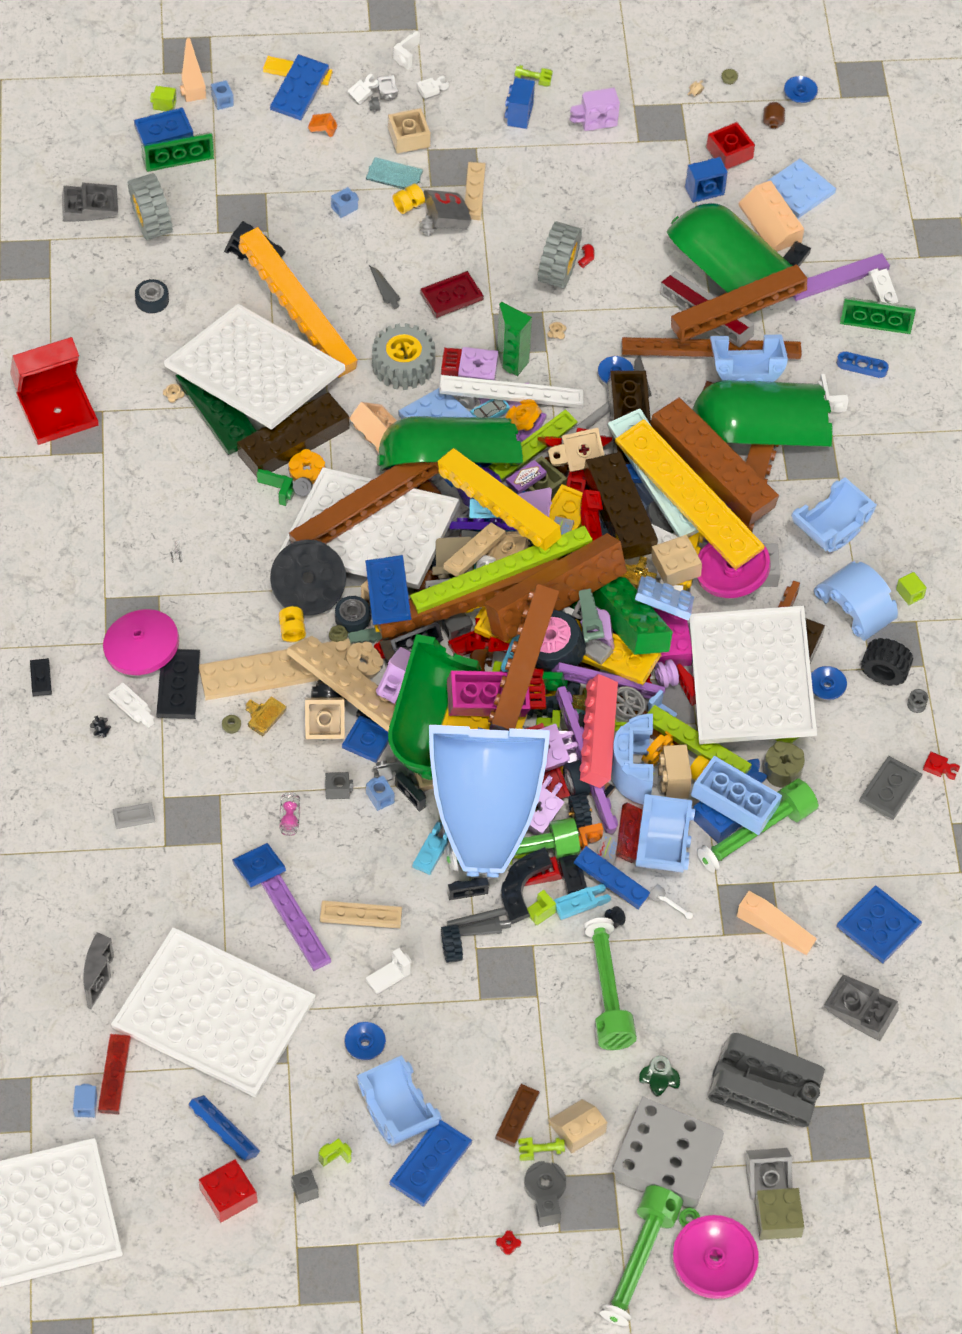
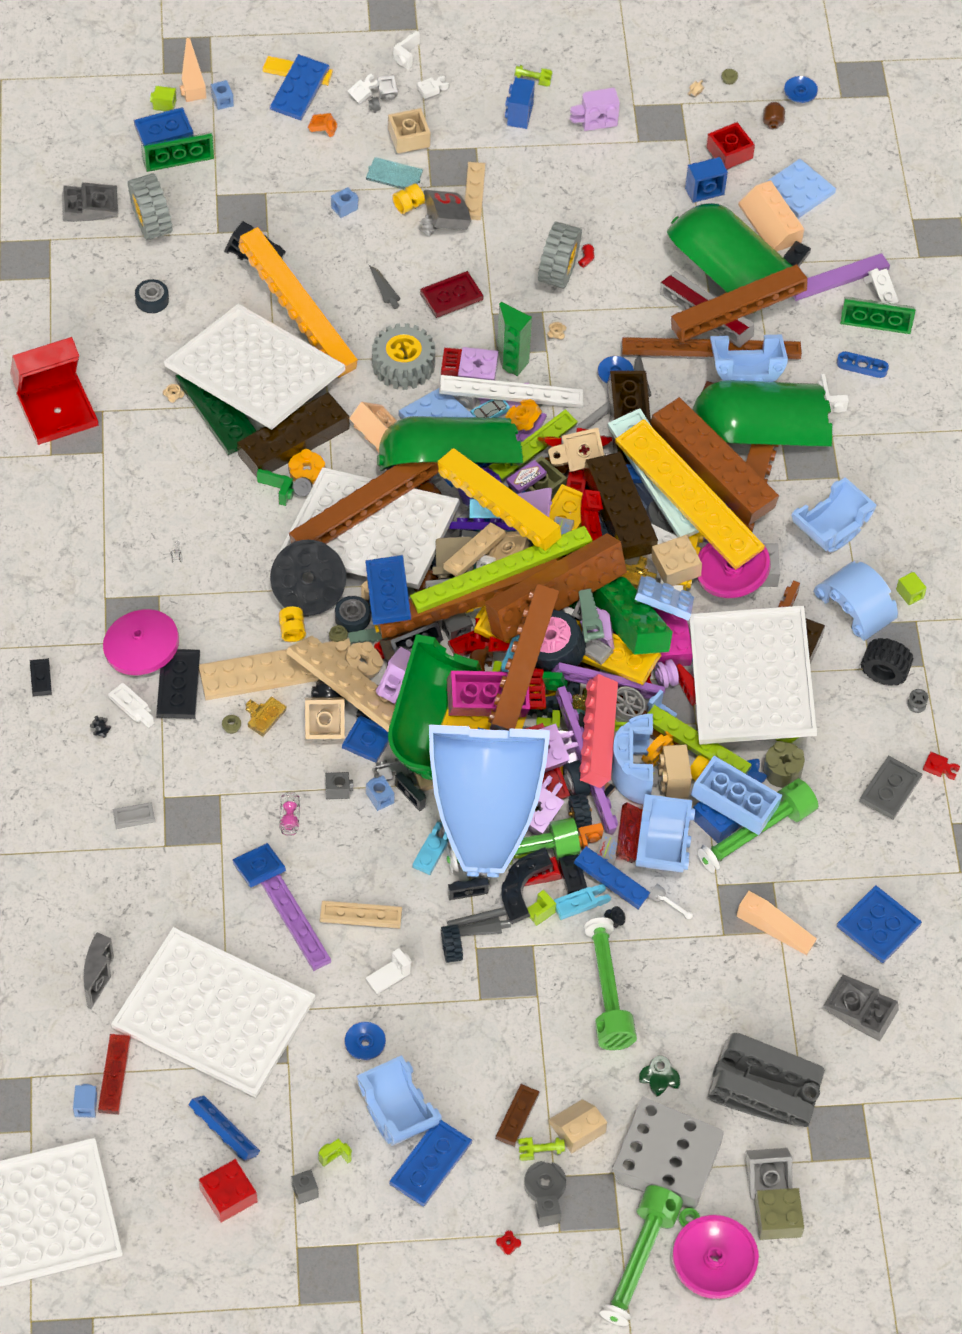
blue dish [811,666,847,700] -> none

